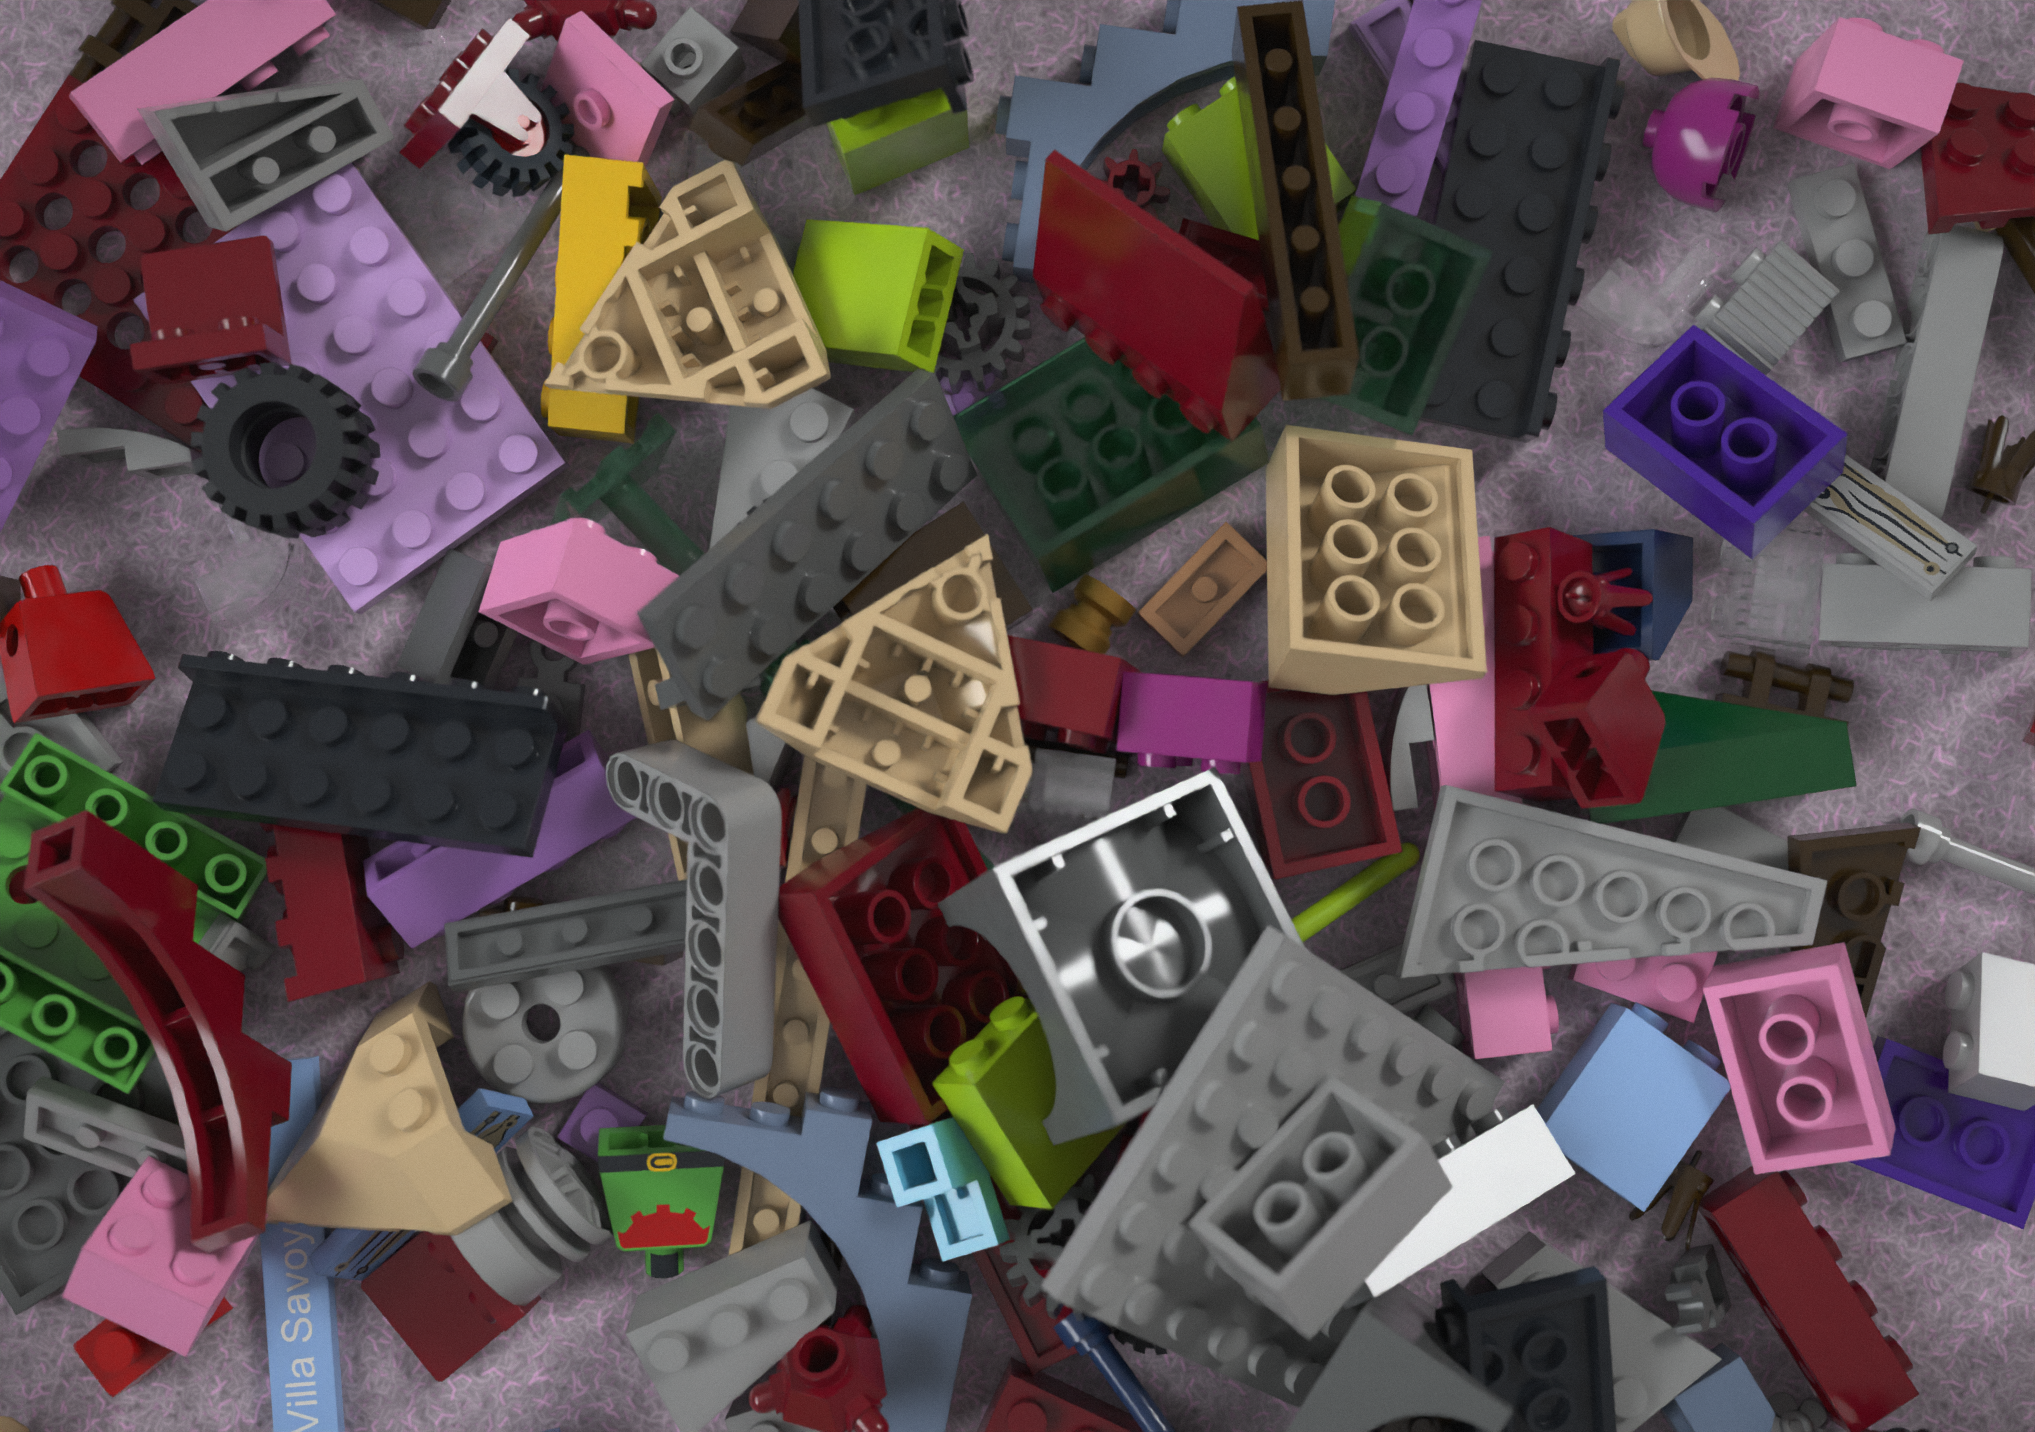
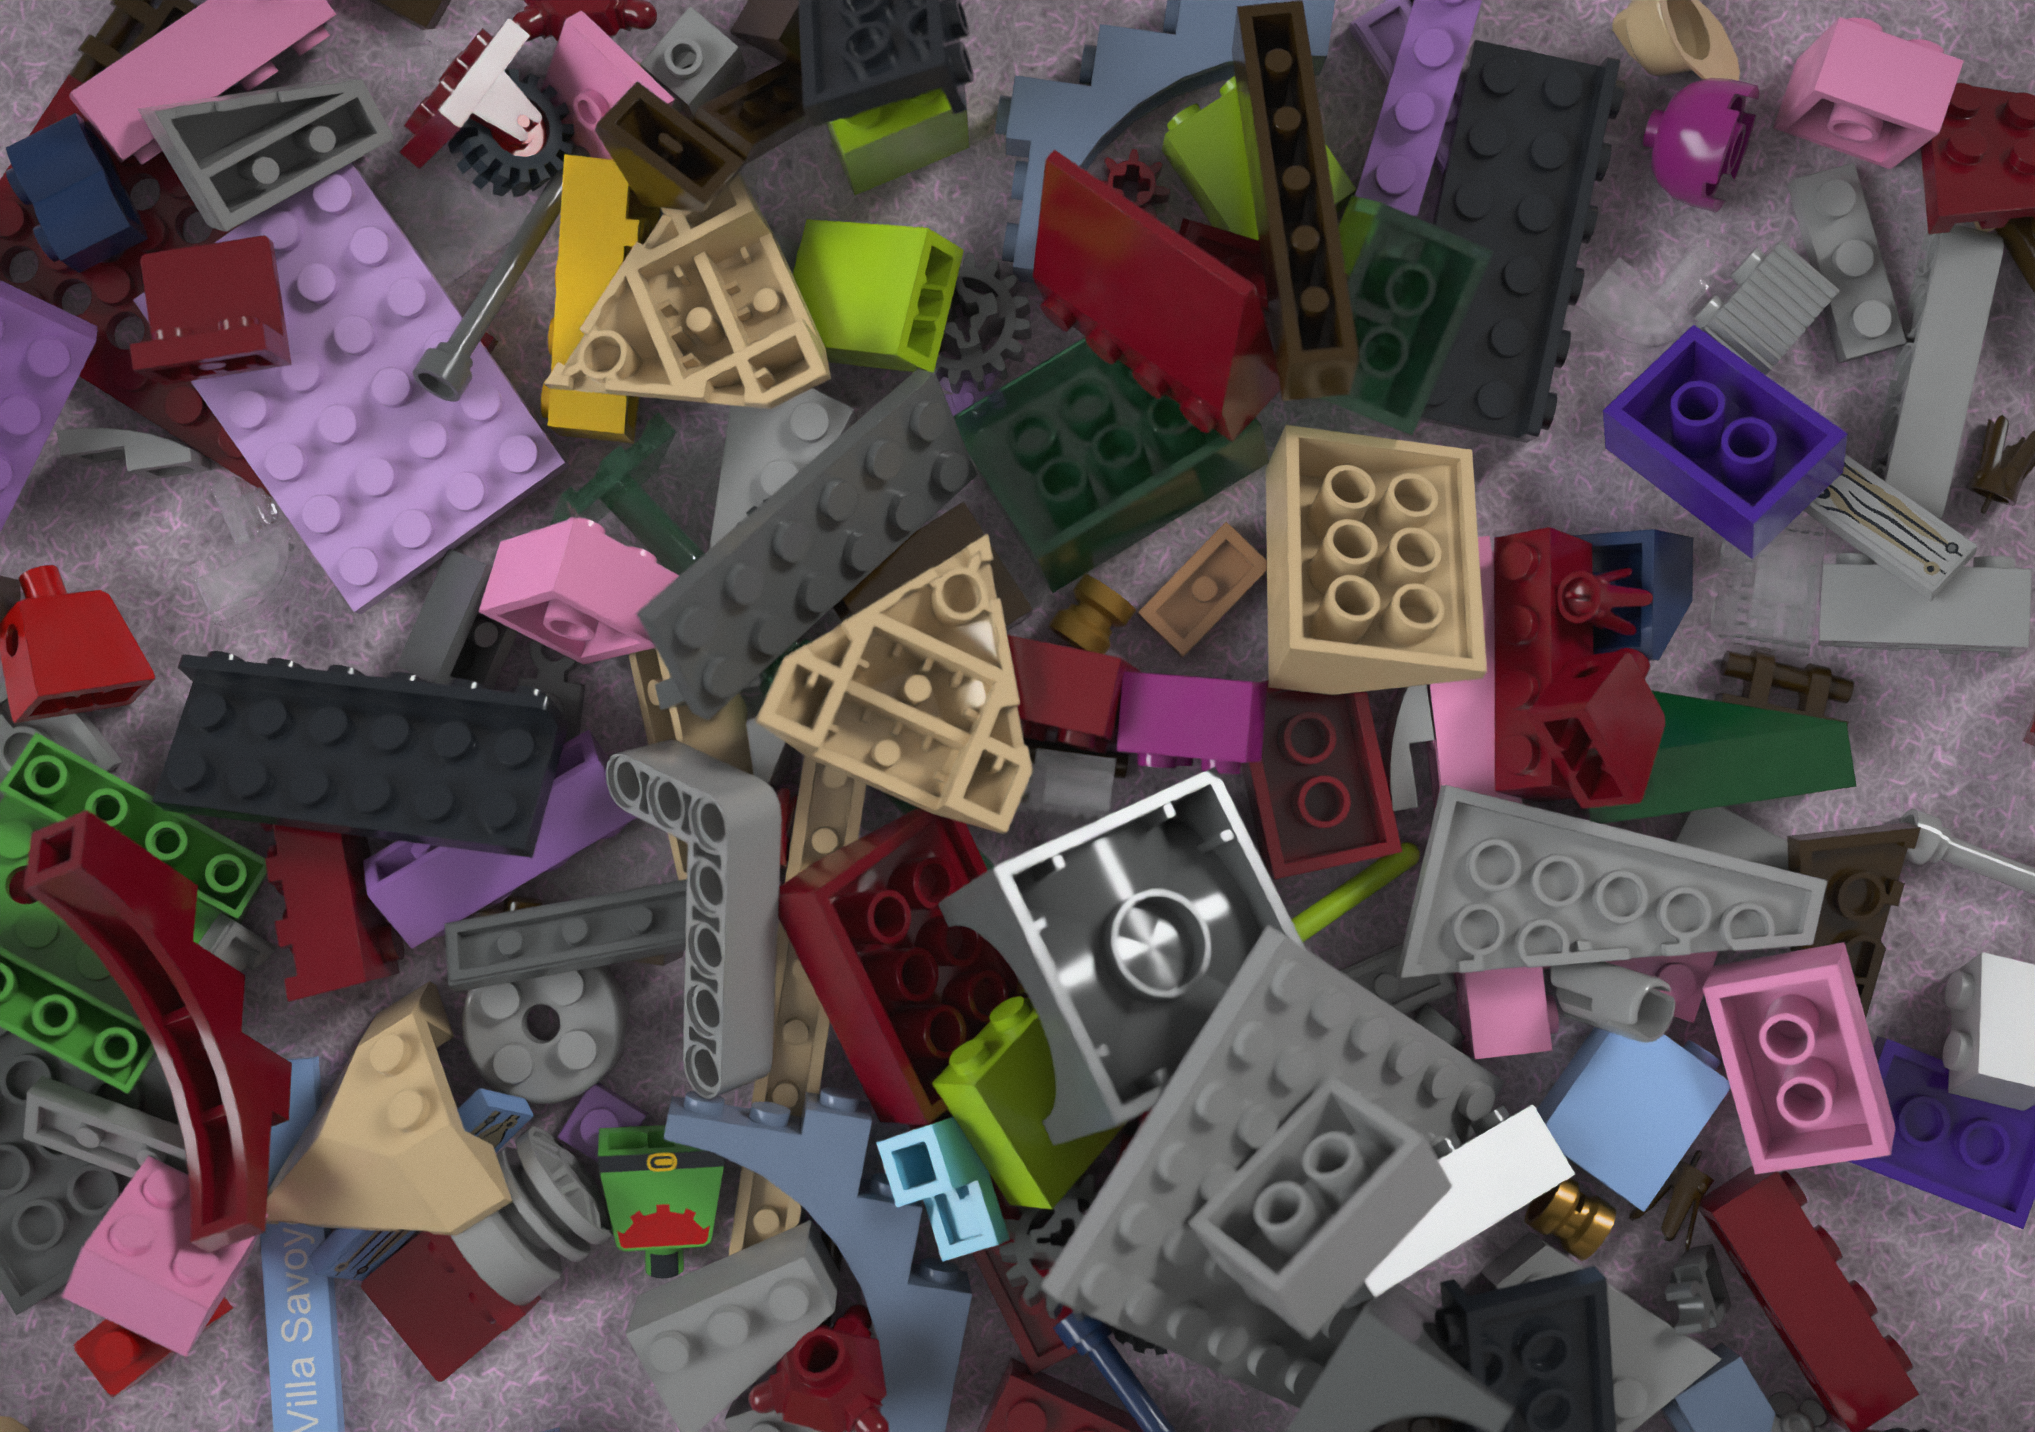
black tyre [190,362,381,539] -> none
none -> dark blue brick [6,113,148,273]
none -> dark brown slope [595,81,745,212]
none -> pearl gold wheel [1525,1177,1616,1261]
none -> light grey arm [1551,962,1675,1043]

